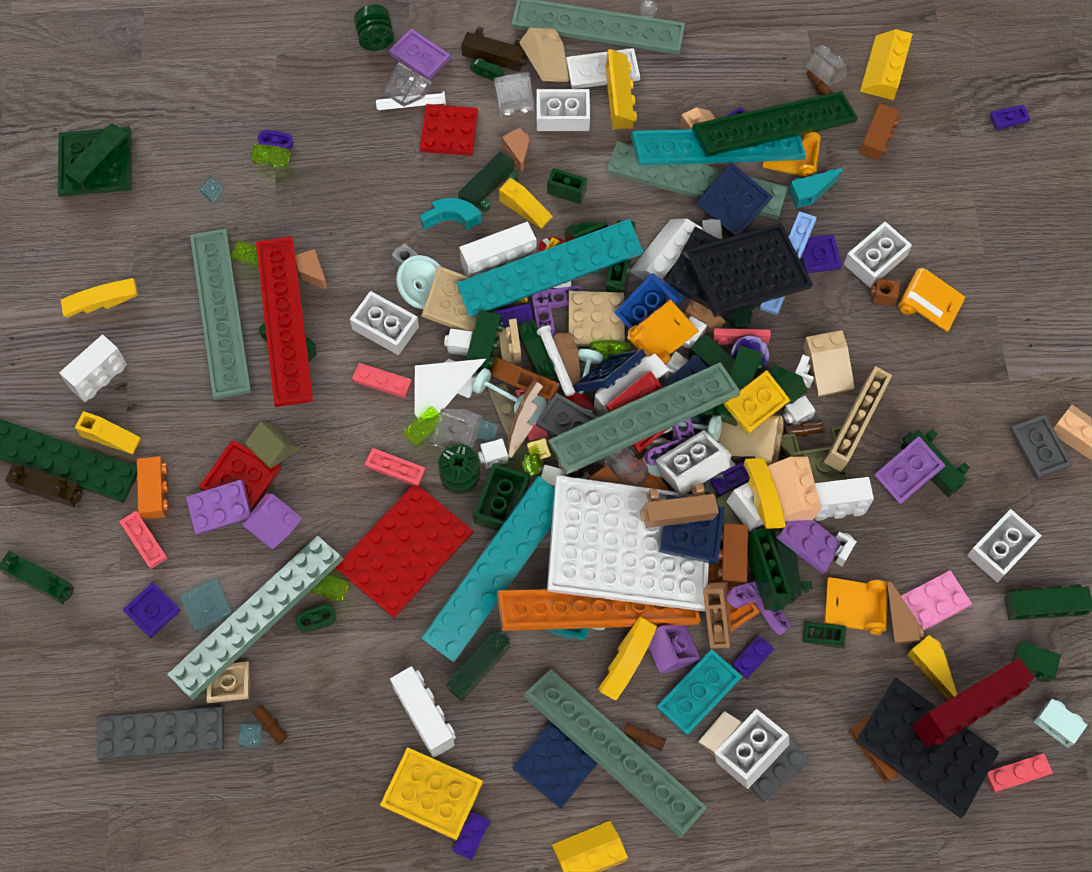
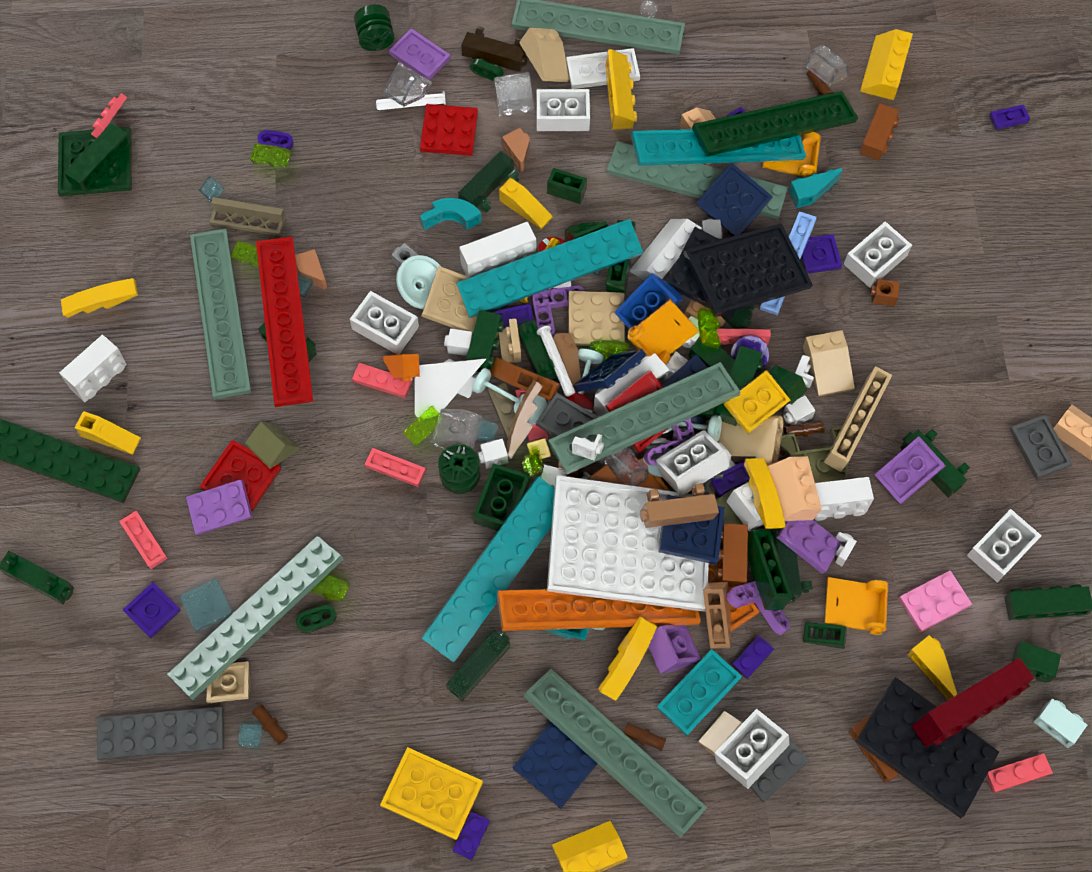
dark brown brick [5,463,83,508] -> none
orange brick [137,456,169,520] -> none
medium lavender slope [242,493,302,550] -> none
red plate [335,485,474,619] -> none
white brick [390,666,456,759] -> none
medium nougat slope [887,582,924,645] -> none
light orange door [898,268,966,332] -> none
none -> coral plate [91,93,127,138]
none -> dark tan fence [210,197,286,237]
none -> clear light blue plate [298,274,313,298]
none -> orange slope [383,354,420,381]
none -> white bracket [572,434,604,460]
none -> clear neon green slope [698,308,722,349]

